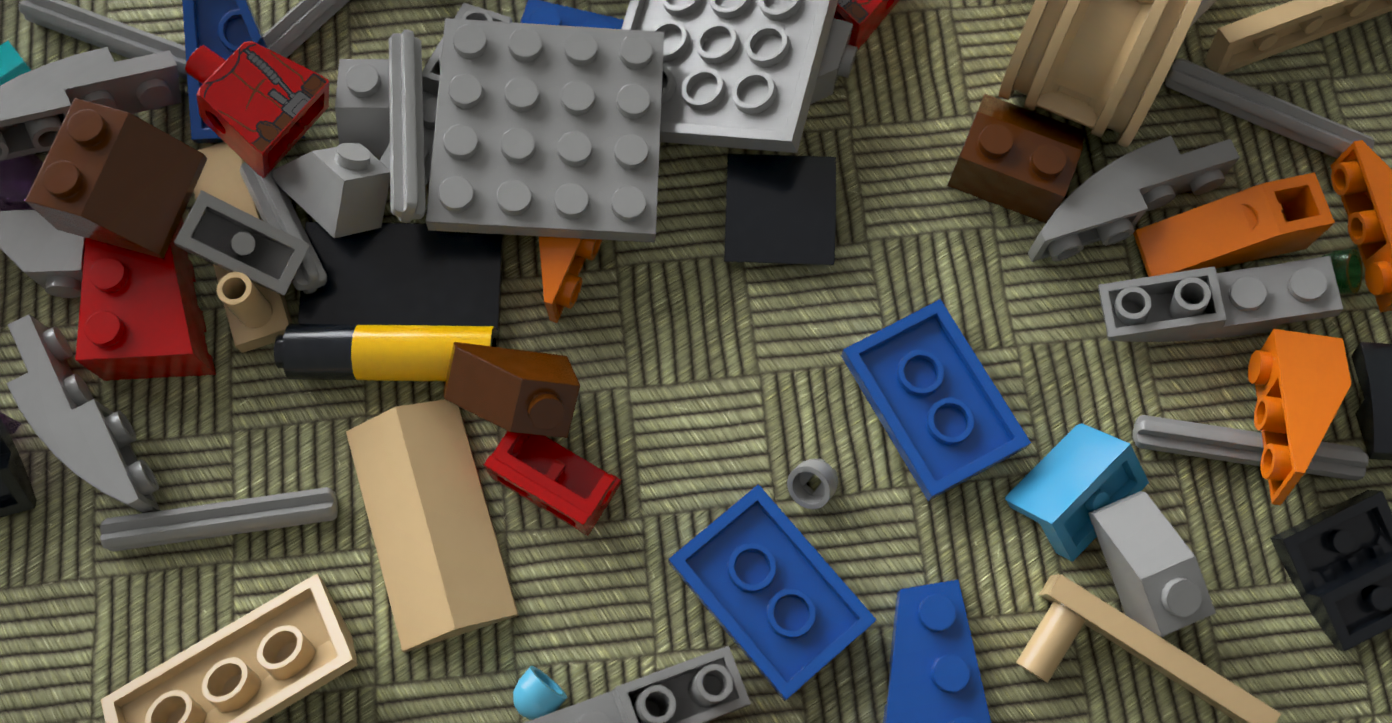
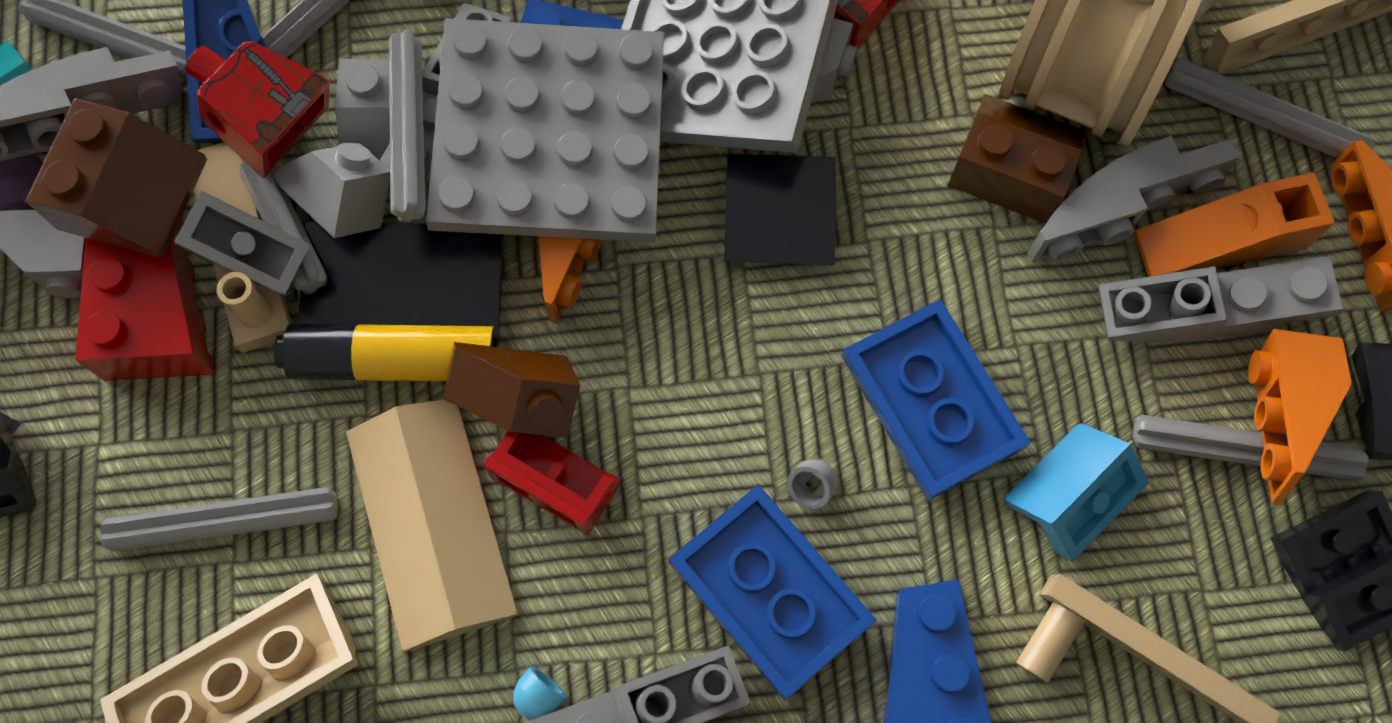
light grey slope [6,314,161,513] -> none
light grey slope [1088,491,1216,637] -> none
clear green hinge [1322,249,1363,294] -> none

